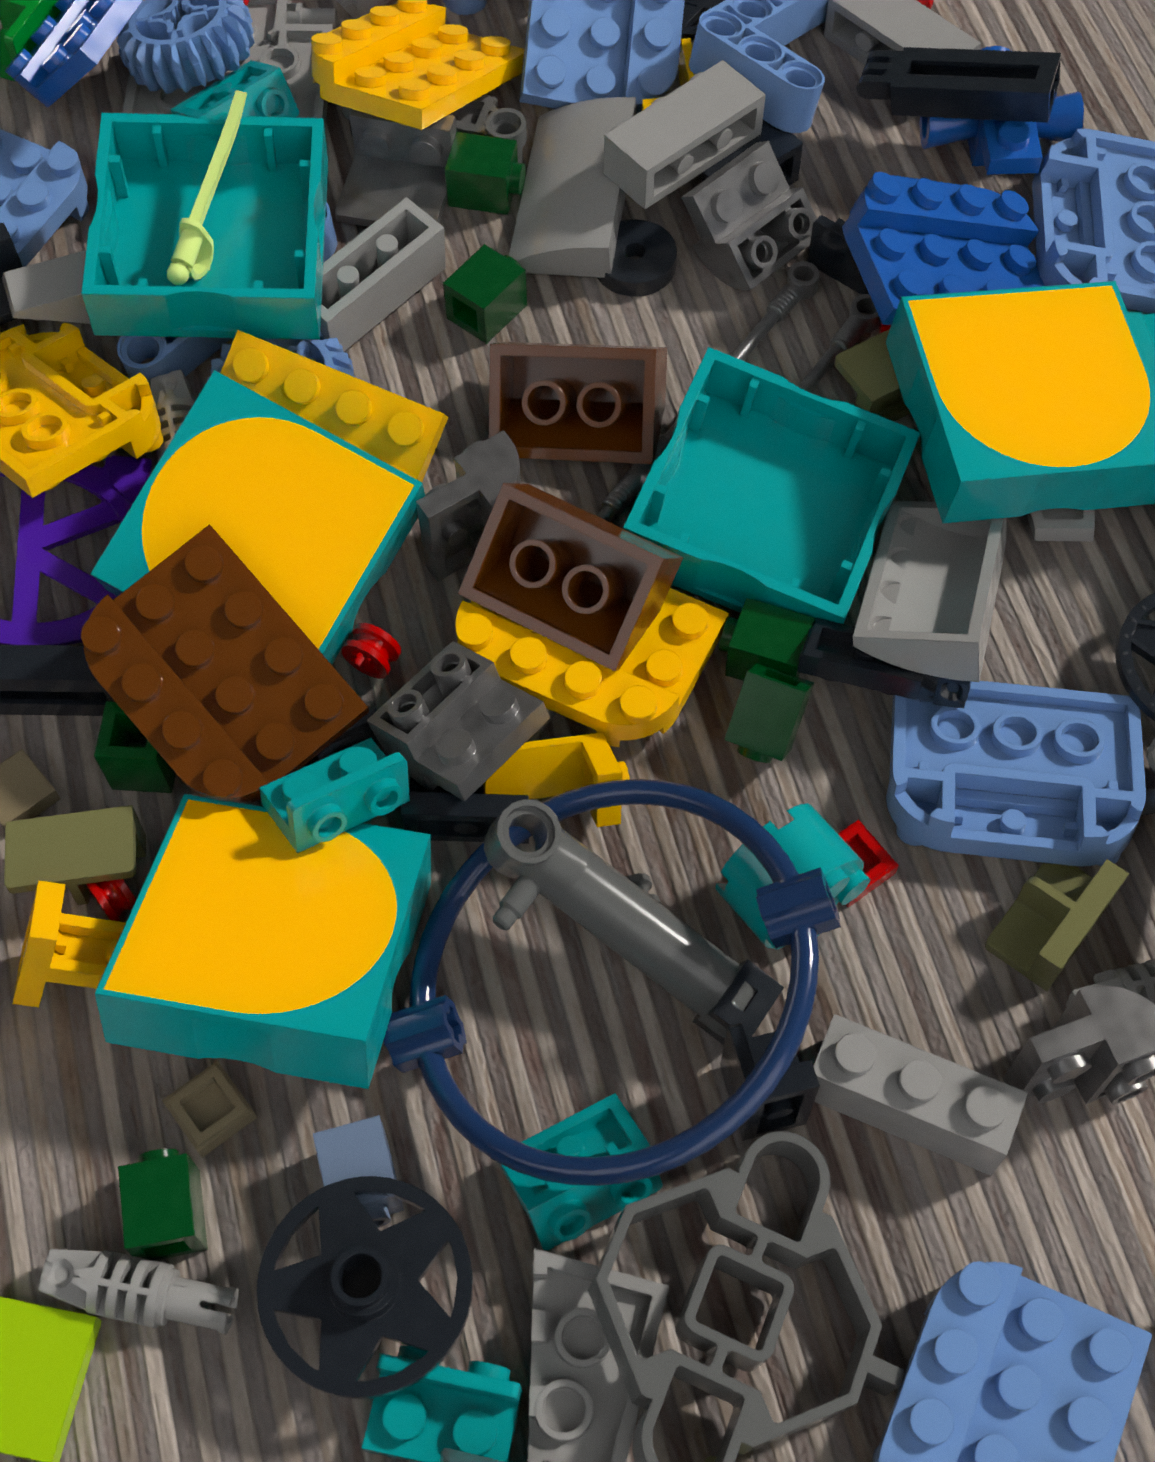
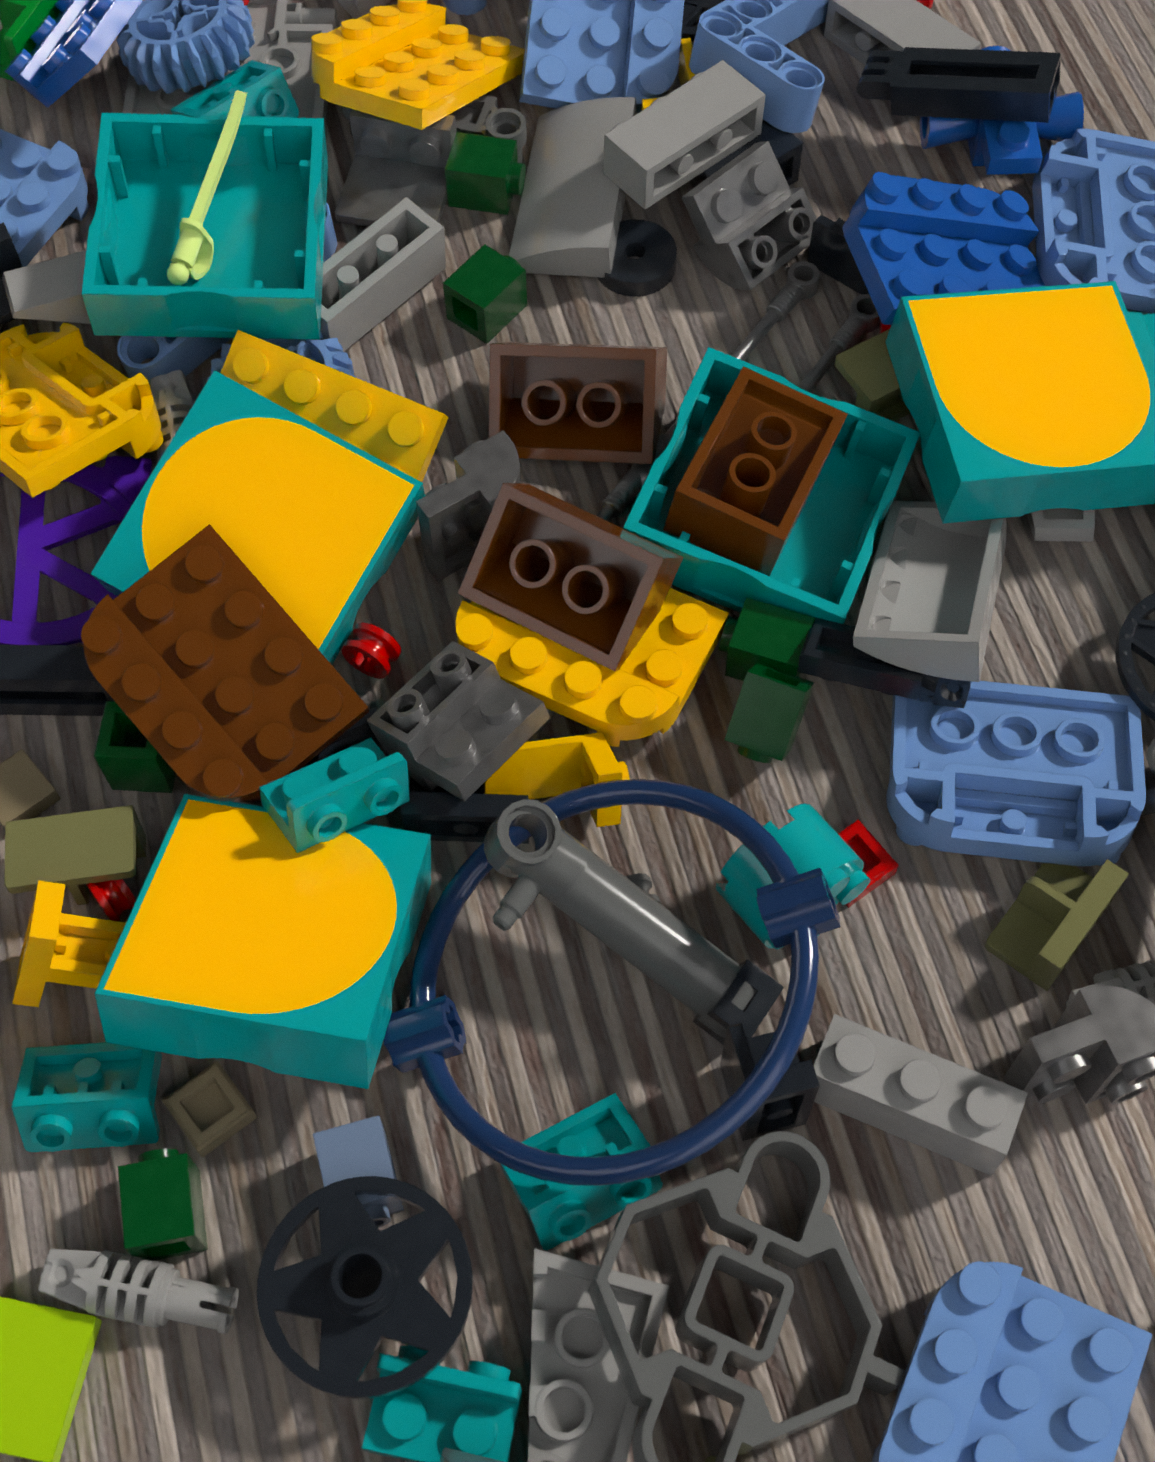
none -> teal bracket [11,1042,162,1152]
none -> reddish brown slope [663,366,848,576]

